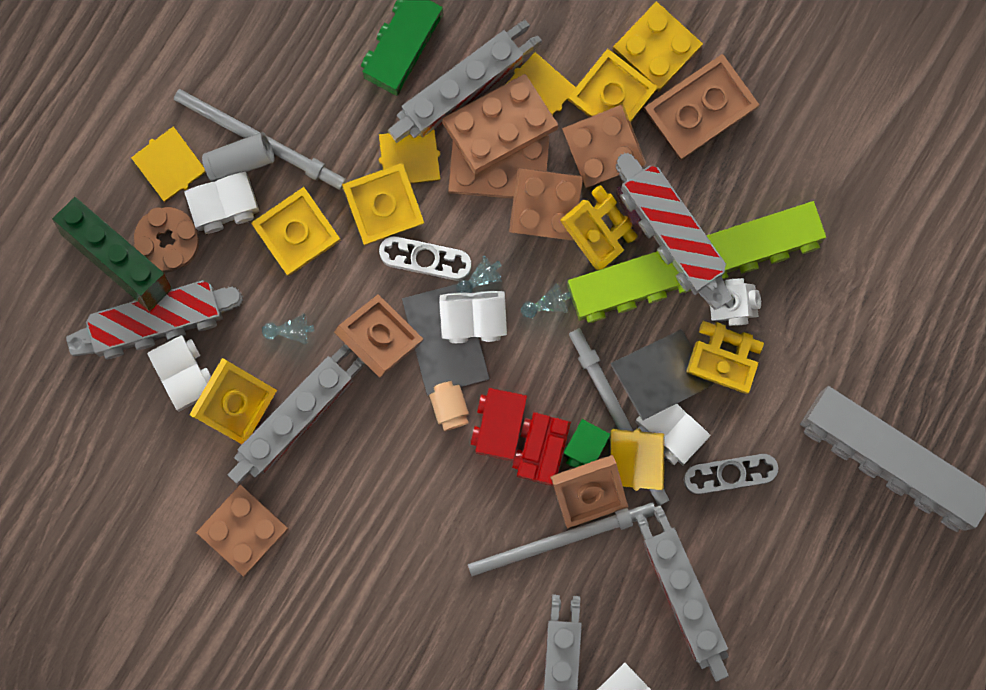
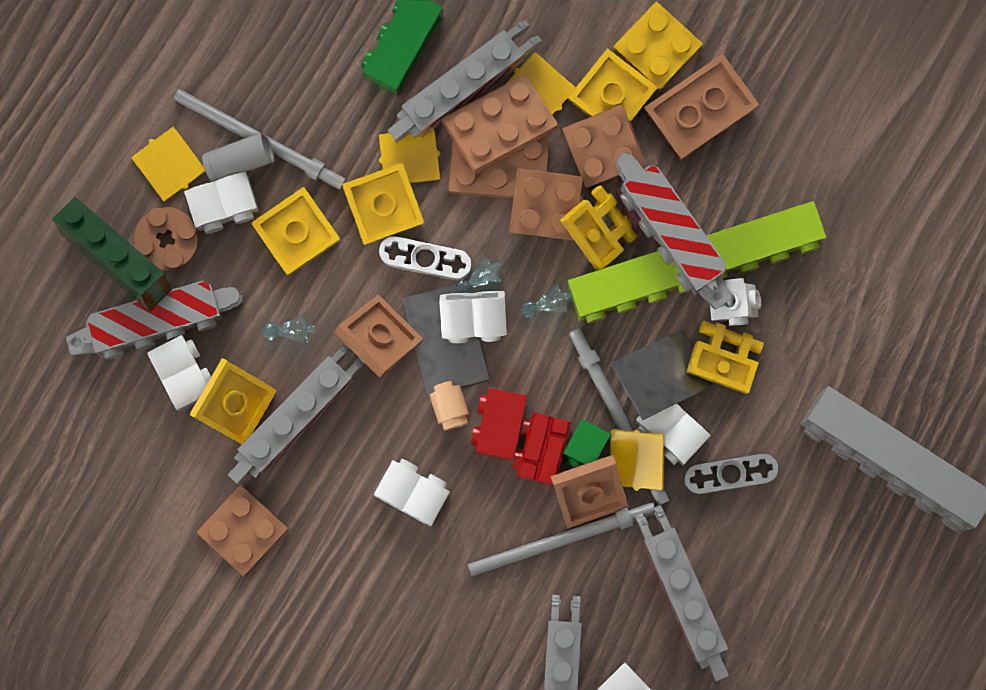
none -> white brick [374,459,450,527]

